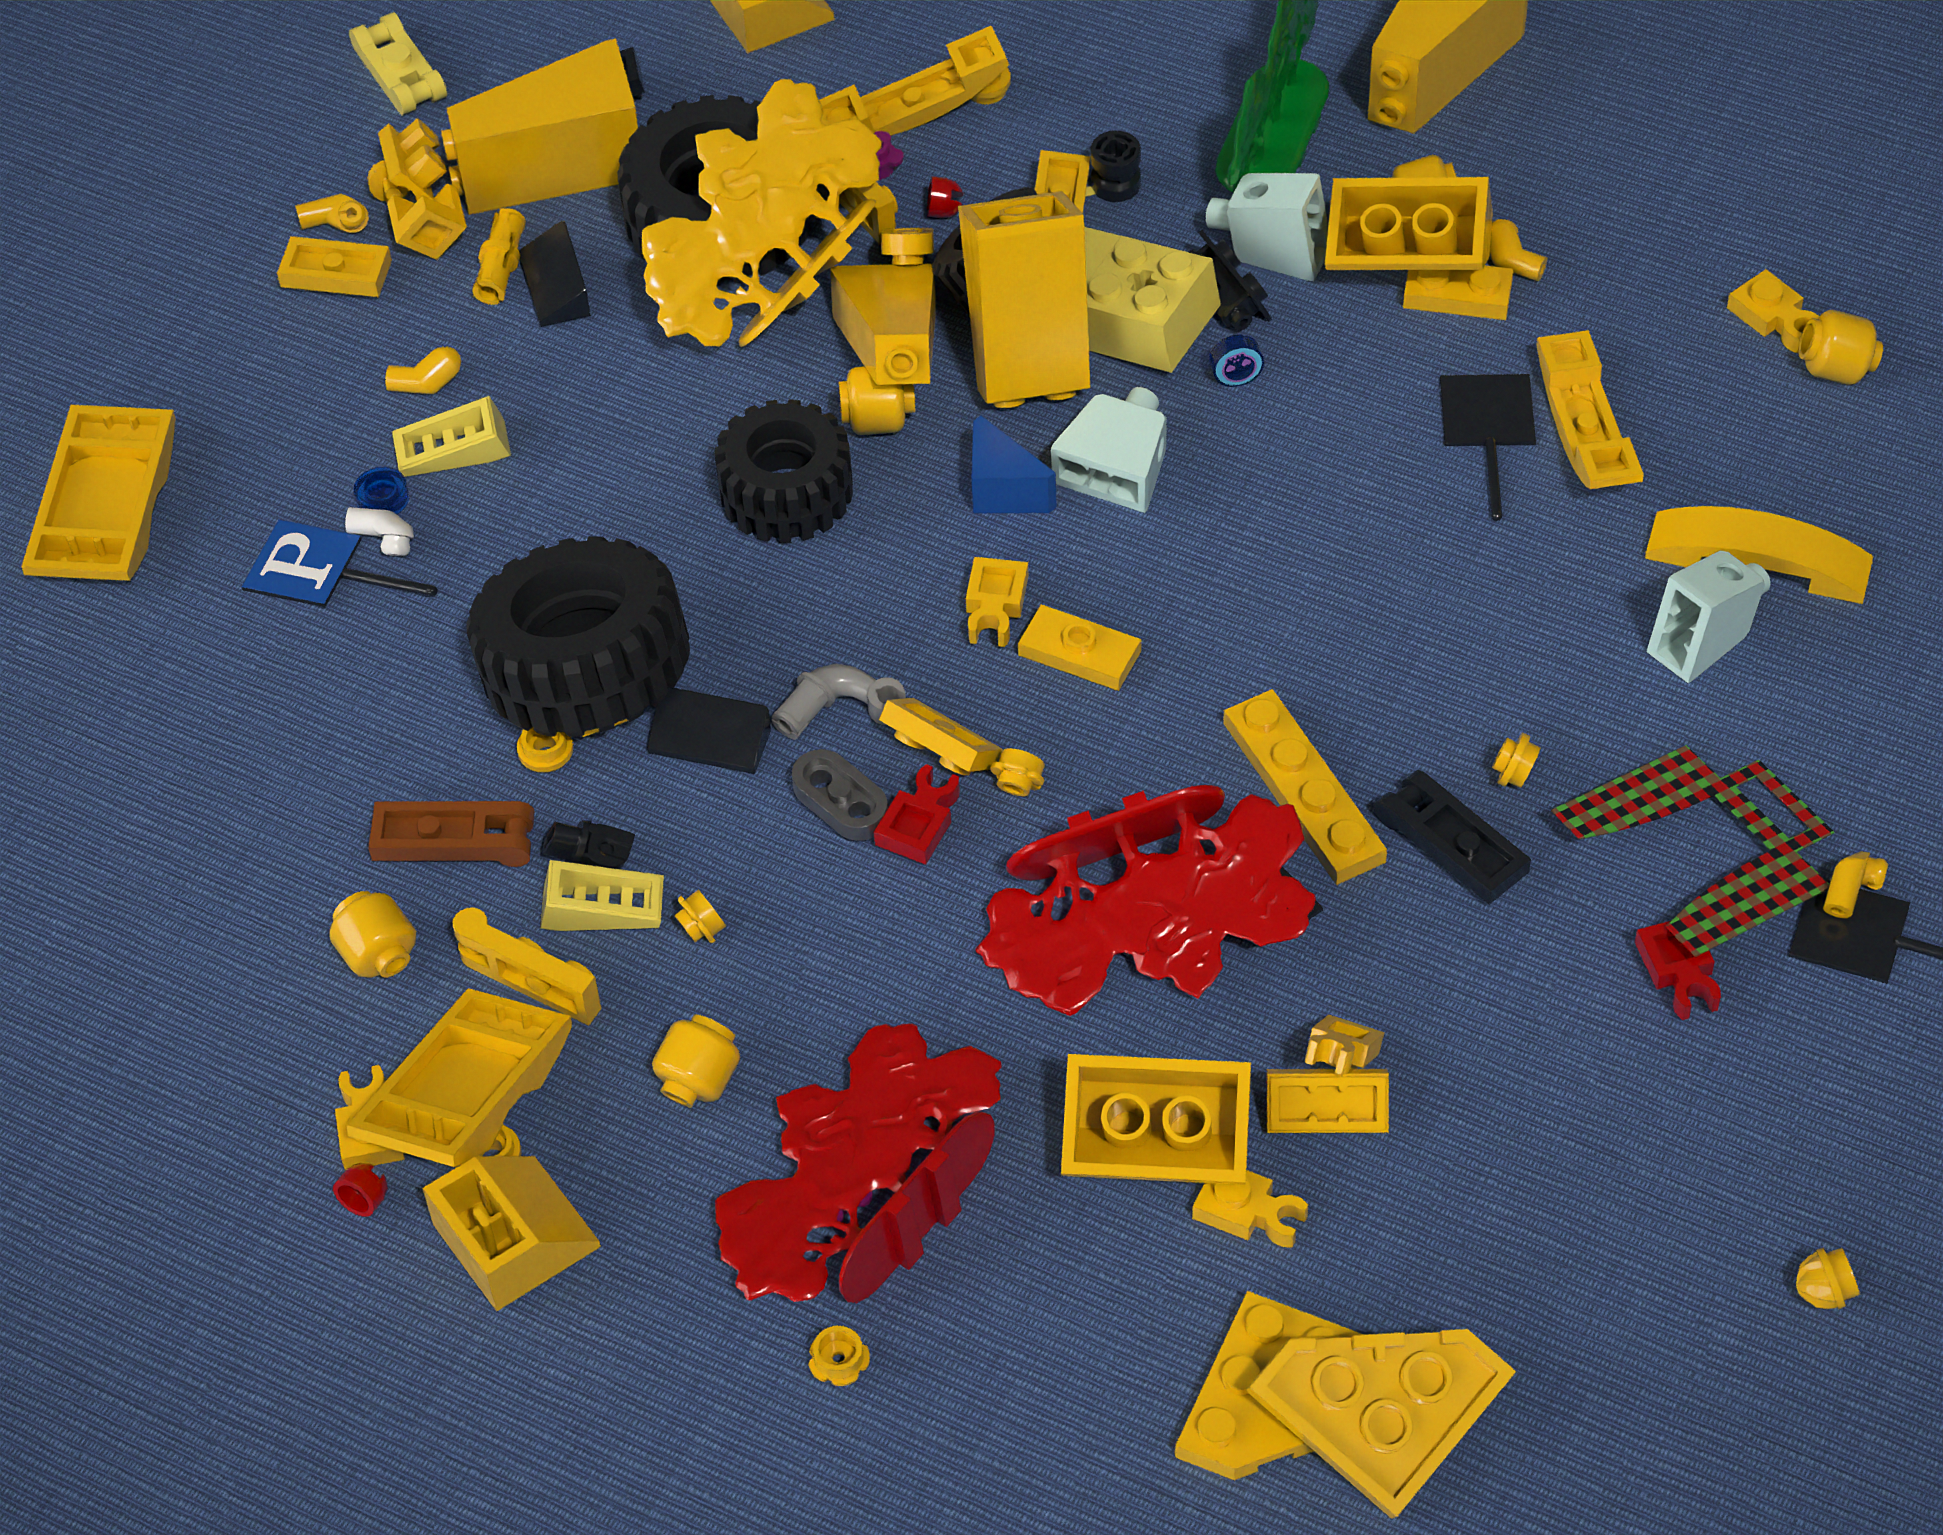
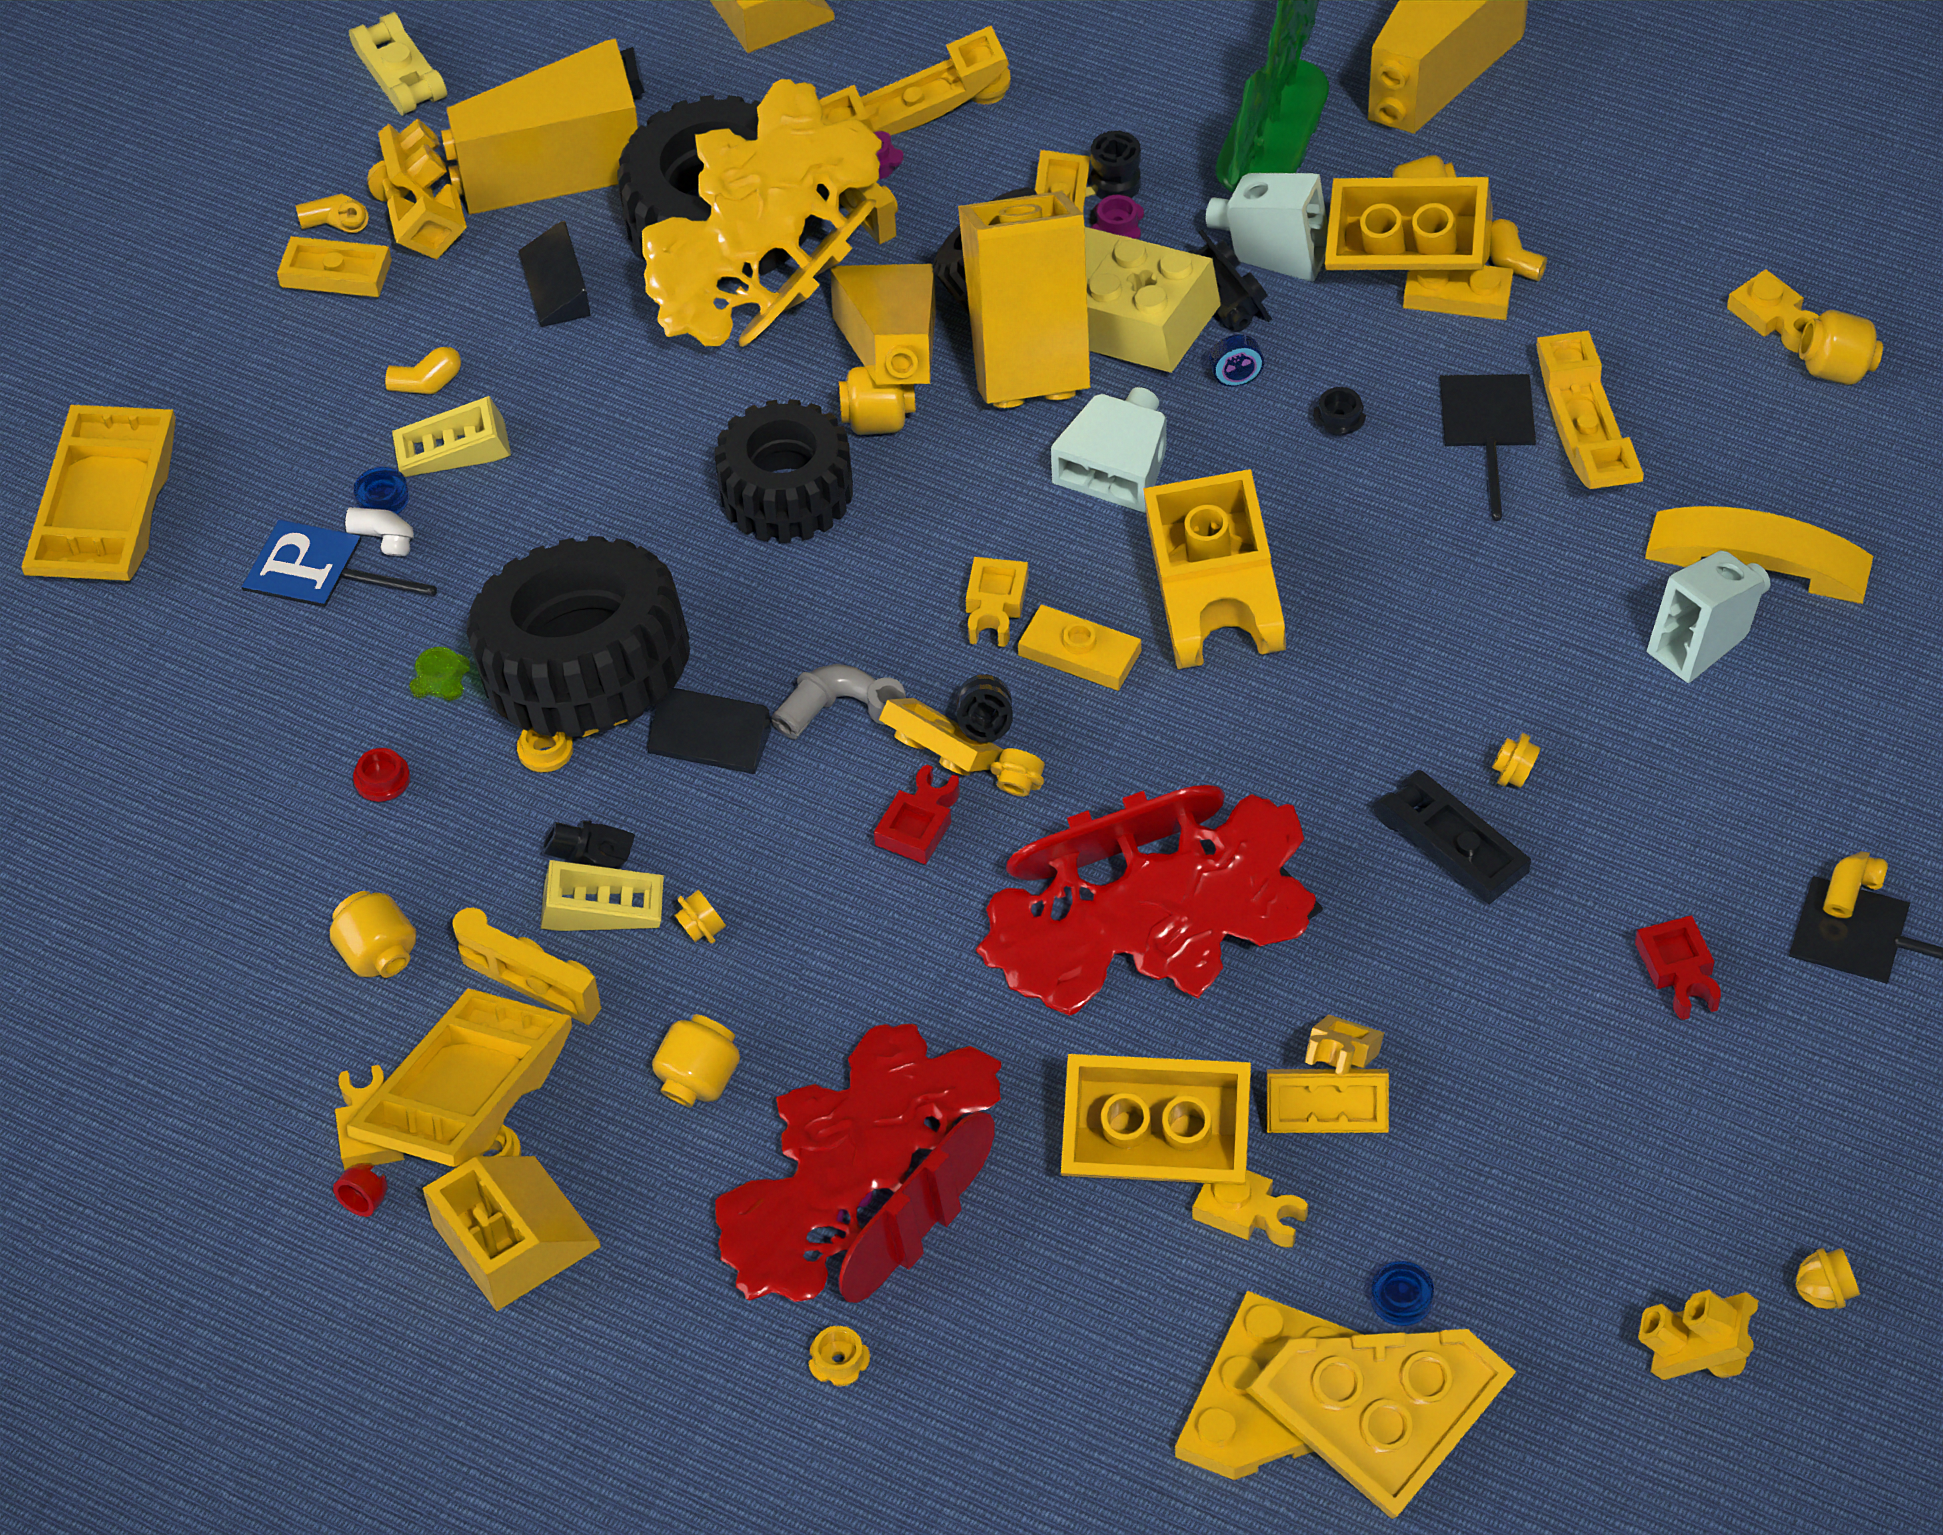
dark orange plate [368,801,535,867] -> none
yellow pin [472,208,526,305] -> none
flat silver plate [792,749,888,841] -> none
yellow plate [881,228,934,265] -> none
red hinge [926,176,964,218] -> none
blue slope [971,416,1057,513] -> none
yellow plate [1223,689,1387,885] -> none
piece [1551,745,1835,957] -> none
none -> red plate [353,748,410,802]
none -> clear neon green plate [409,647,470,701]
none -> black wheel [956,674,1013,743]
none -> magenta plate [1091,195,1144,240]
none -> yellow brick [1143,469,1286,669]
none -> black plate [1313,387,1366,436]
none -> clear blue tile [1371,1261,1434,1326]
none -> yellow hips [1638,1289,1758,1380]

